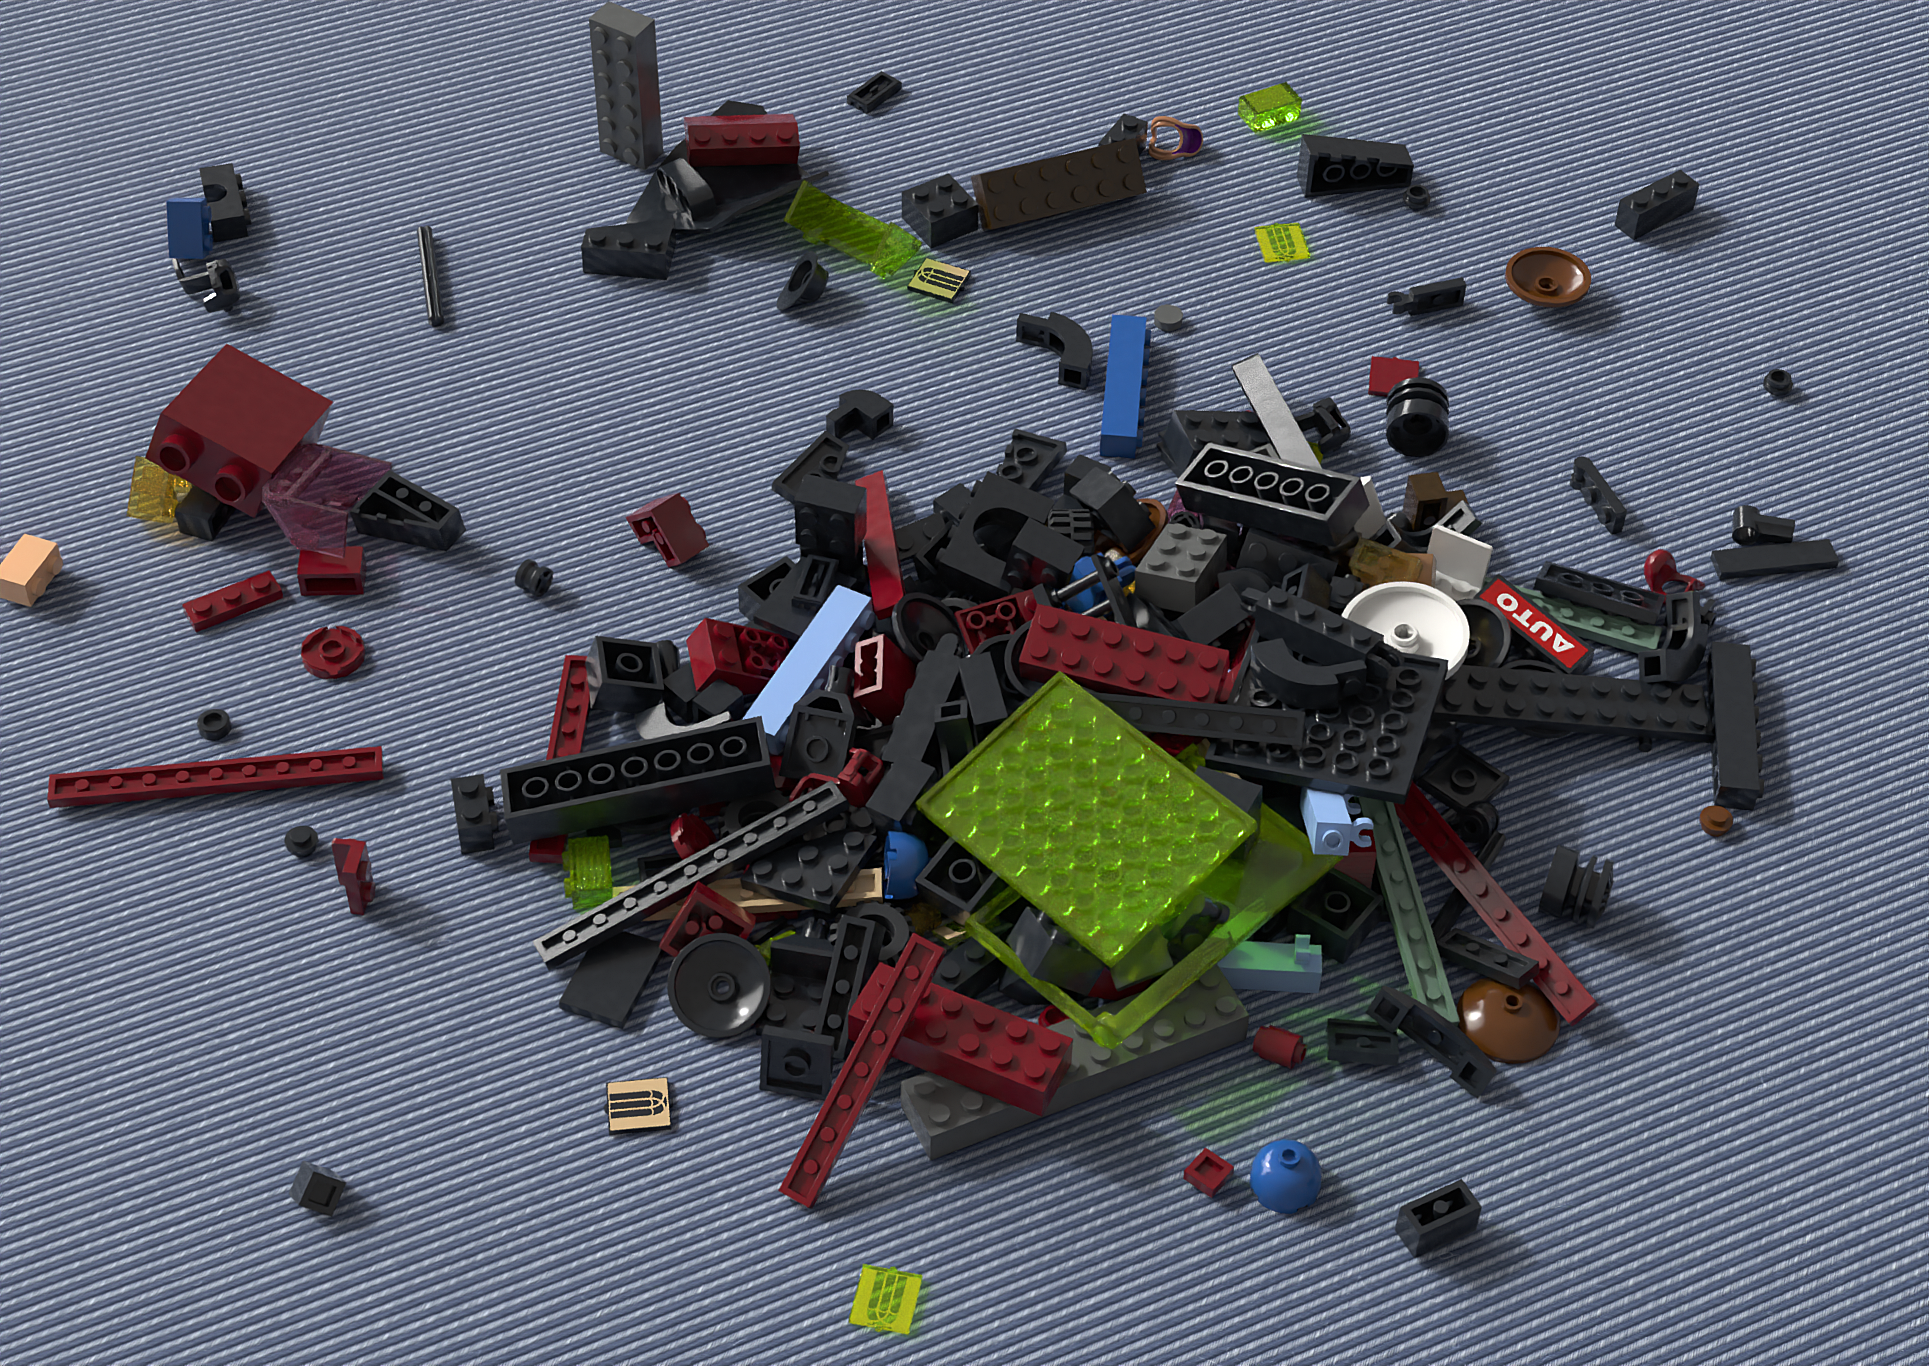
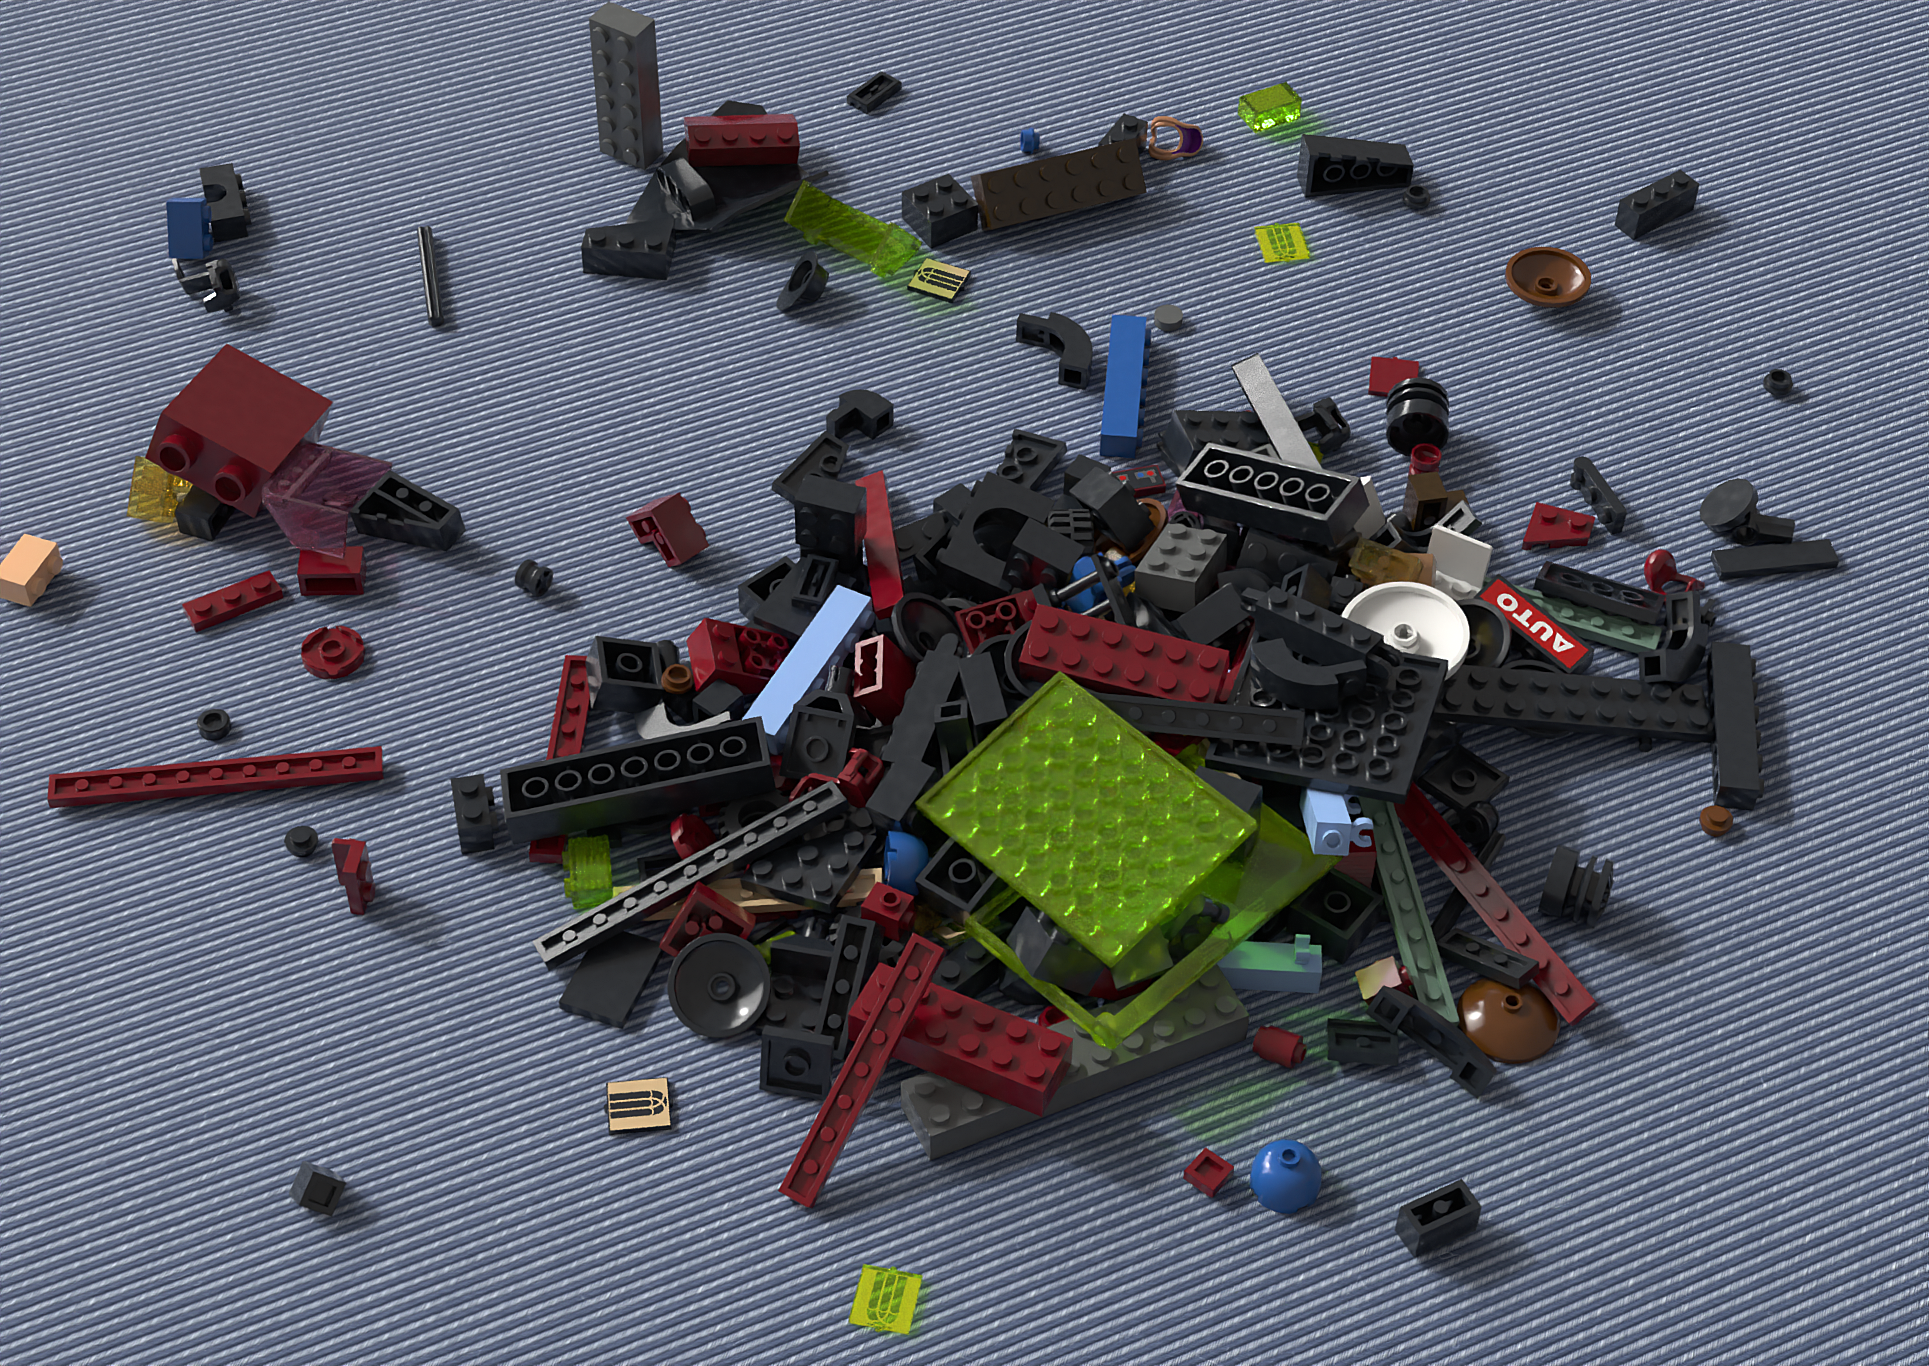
black plate [1386,277,1467,316] -> none
none -> reddish brown plate [661,664,694,694]
none -> dark red brick [861,881,917,942]
none -> blue plate [1020,128,1040,154]
none -> tile [1113,465,1166,498]
none -> brick [1355,956,1414,1006]
none -> dark red wheel [1408,444,1442,475]
none -> dark red wing [1521,502,1596,550]
none -> black tile [1699,478,1759,532]

